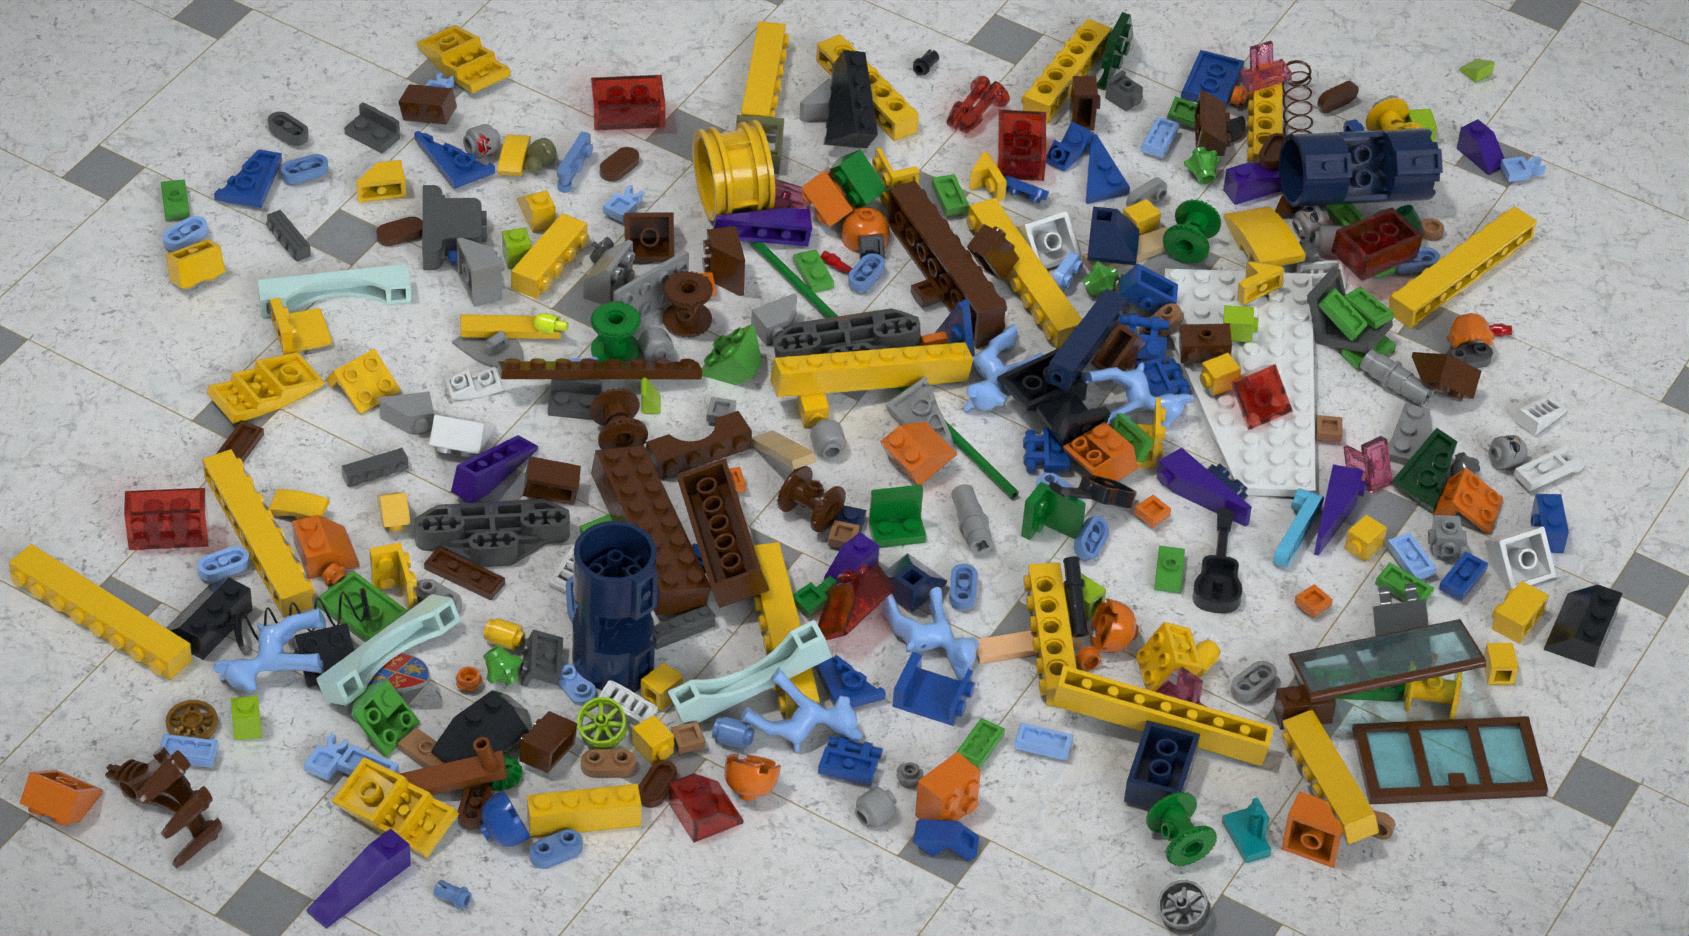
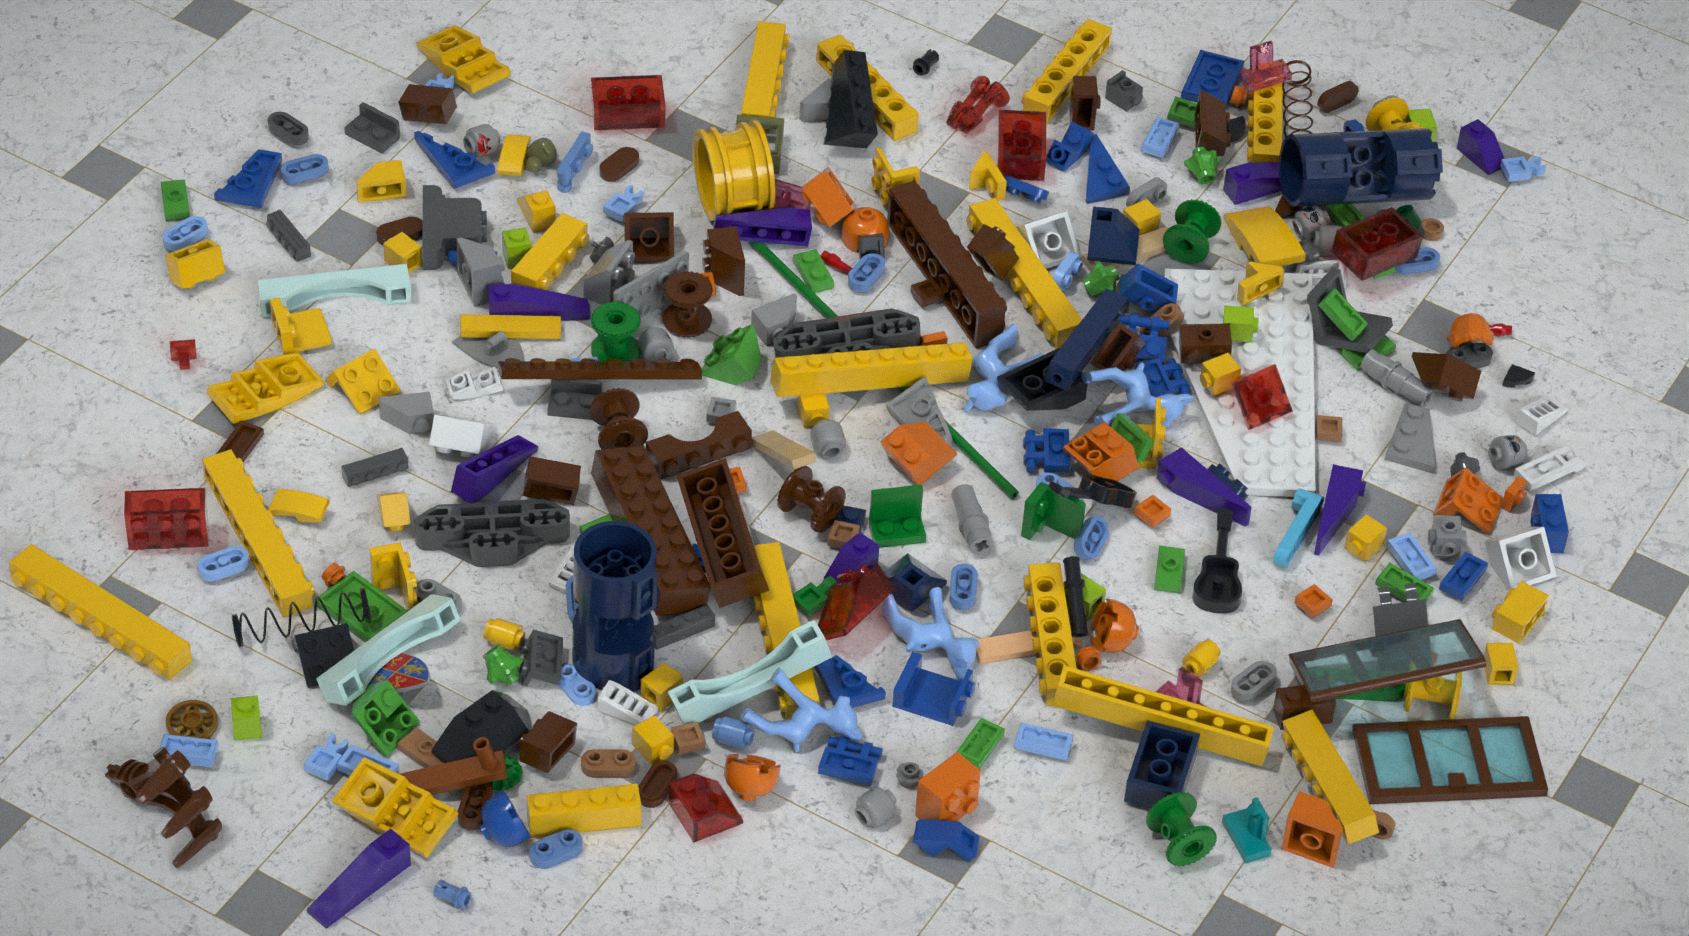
orange slope [20,770,103,826] -> none
black slope [166,577,253,660] -> none
light blue animal [213,608,326,693] -> none
orange slope [292,515,359,579] -> none
reddish brown tile [424,547,505,601] -> none
orange plate [456,666,482,691] -> none
neon yellow cylinder [534,313,569,334] -> none
lime wheel [577,697,628,749] -> none
lime slope [641,378,661,414] -> none
green slope [830,149,887,209] -> none
bright green plate [931,174,969,217] -> none
blue wing [935,299,975,356] -> none
black bracket [1036,395,1111,445] -> none
dark green wing [1097,12,1134,91] -> none
yellow bracket [1136,622,1203,692] -> none
dark grey wheel [1158,880,1211,935] -> none
reddish brown tile [1258,133,1286,169] -> none
bright green plate [1343,286,1394,329] -> none
clear pink piece [1343,436,1392,493] -> none
yellow brick [1389,206,1537,329] -> none
dark green wing [1391,428,1458,513] -> none
lime slope [1460,59,1495,83] -> none
black slope [1544,584,1623,667] -> none
none -> clear red tile [169,339,197,370]
none -> yellow brick [383,232,422,273]
none -> dark purple slope [488,284,589,321]
none -> orange plate [1501,476,1527,513]
none -> black tile [1502,364,1535,388]

